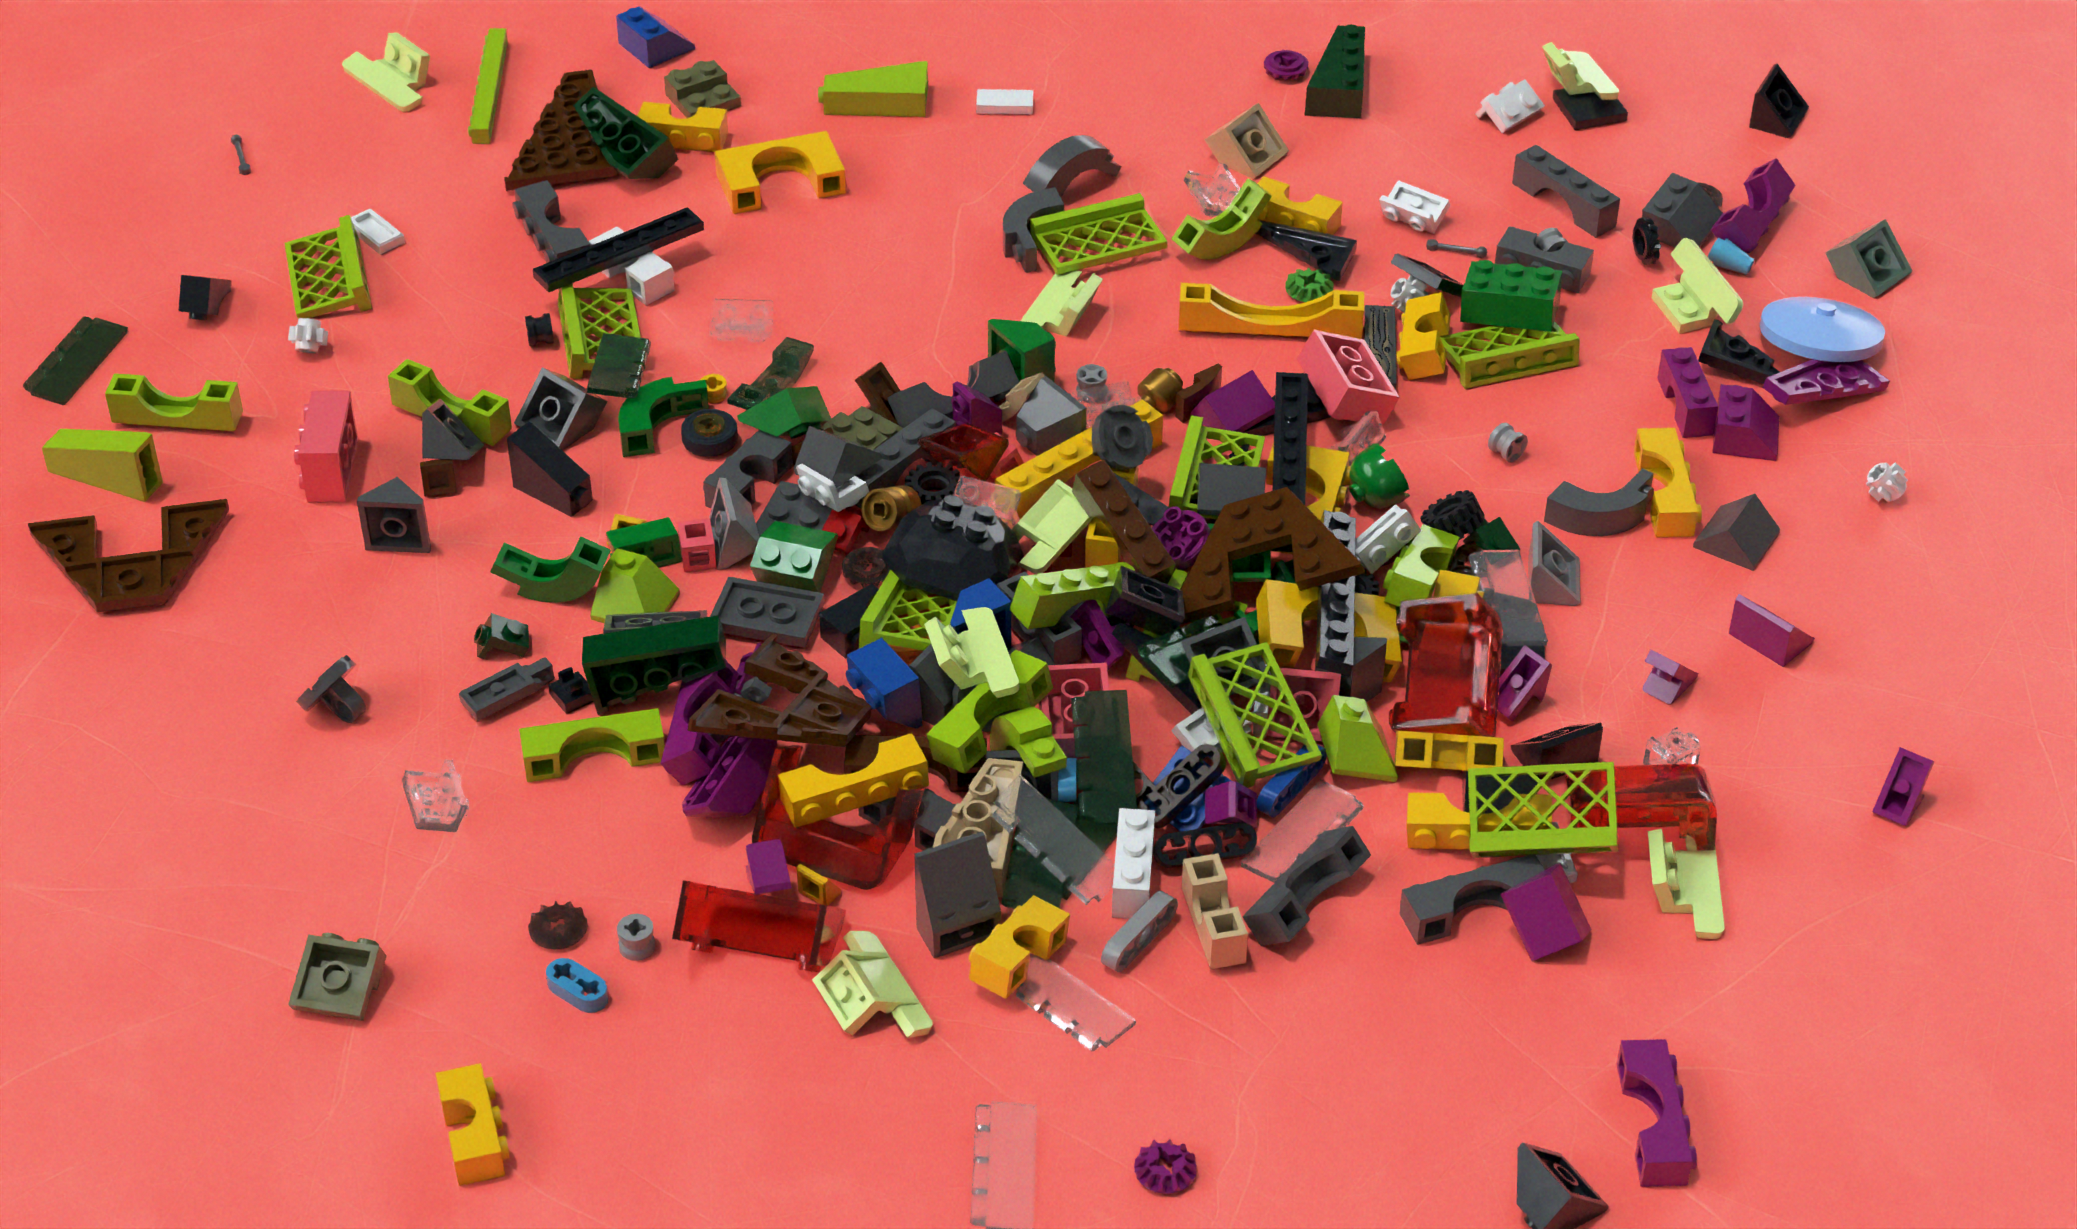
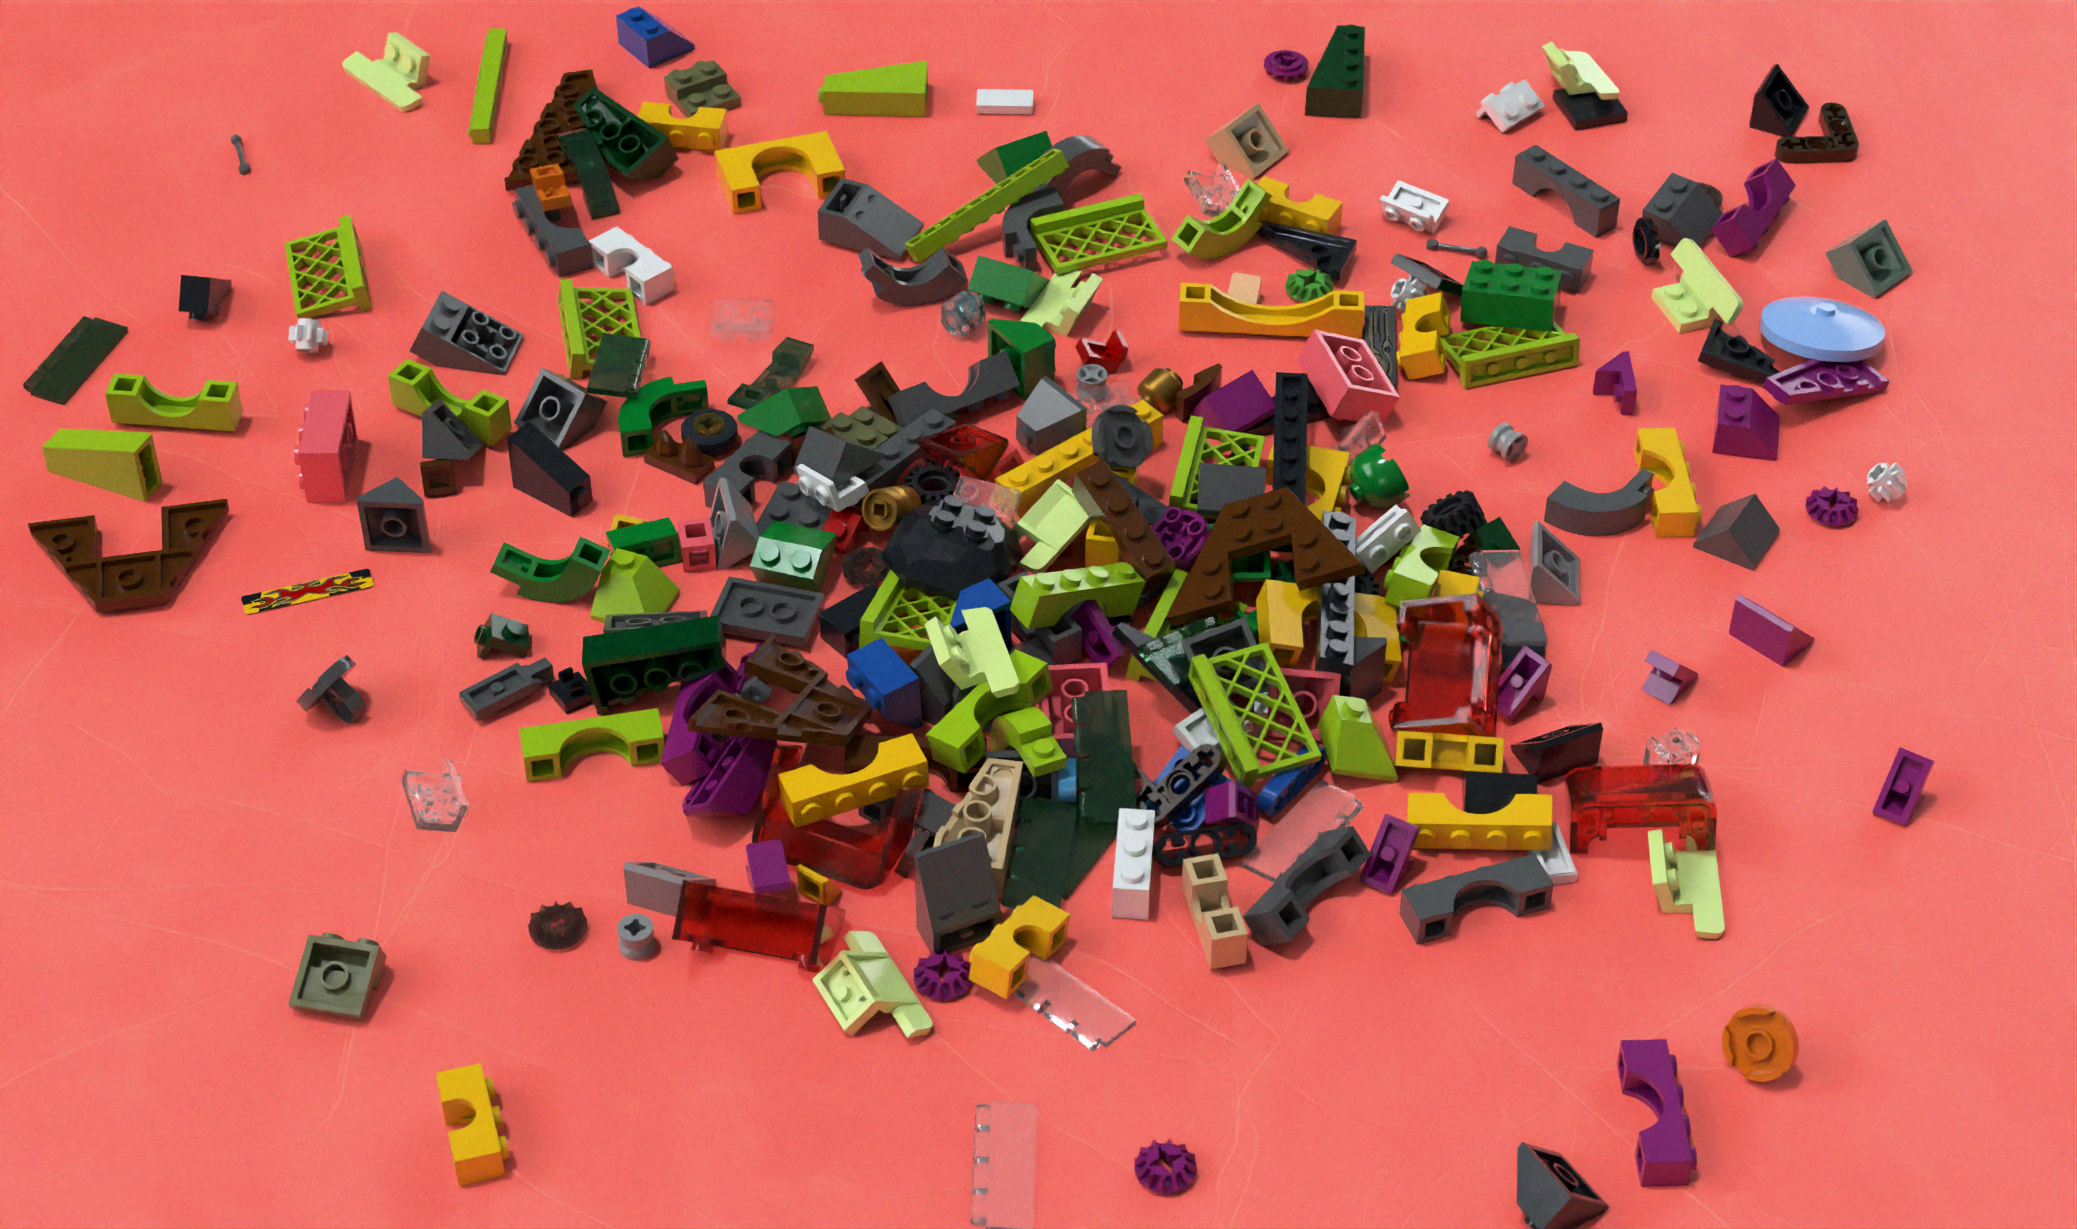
white tile [351,208,405,255] -> none
black wheel [525,313,554,346] -> none
black tile [532,207,704,293] -> none
dark azure beam [546,958,608,1013] -> none
yellow bush [700,374,728,404] -> none
magenta slope [951,381,1002,449] -> none
clear windscreen [991,774,1115,905] -> none
tan slope [999,372,1045,422] -> none
light grey beam [1101,890,1178,973] -> none
black slope [1105,566,1185,638] -> none
lime fence [1468,762,1619,858] -> none
magenta slope [1500,863,1591,961] -> none
light grey wheel [1536,228,1569,252] -> none
magenta arch [1657,347,1719,438] -> none
medium azure cone [1708,238,1755,275] -> none
none -> sticker [241,569,374,615]
none -> dark grey slope [409,291,524,375]
none -> orange slope [529,164,573,211]
none -> clear green slope [557,128,620,220]
none -> slope [623,861,716,922]
none -> reddish brown tile [643,430,715,485]
none -> dark grey slope [817,178,924,260]
none -> arch [859,248,968,306]
none -> clear smoke tile [894,827,932,878]
none -> lime piece [904,148,1069,262]
none -> magenta gear [914,949,972,1000]
none -> clear light blue head [941,291,986,336]
none -> green slope [967,255,1050,313]
none -> green slope [976,130,1052,184]
none -> red bracket [1075,330,1129,373]
none -> light nougat slope [1228,272,1262,304]
none -> magenta slope [1359,813,1421,894]
none -> magenta slope [1593,351,1637,415]
none -> orange tile [1722,1004,1799,1082]
none -> dark brown beam [1774,102,1859,164]
none -> magenta gear [1805,486,1859,526]

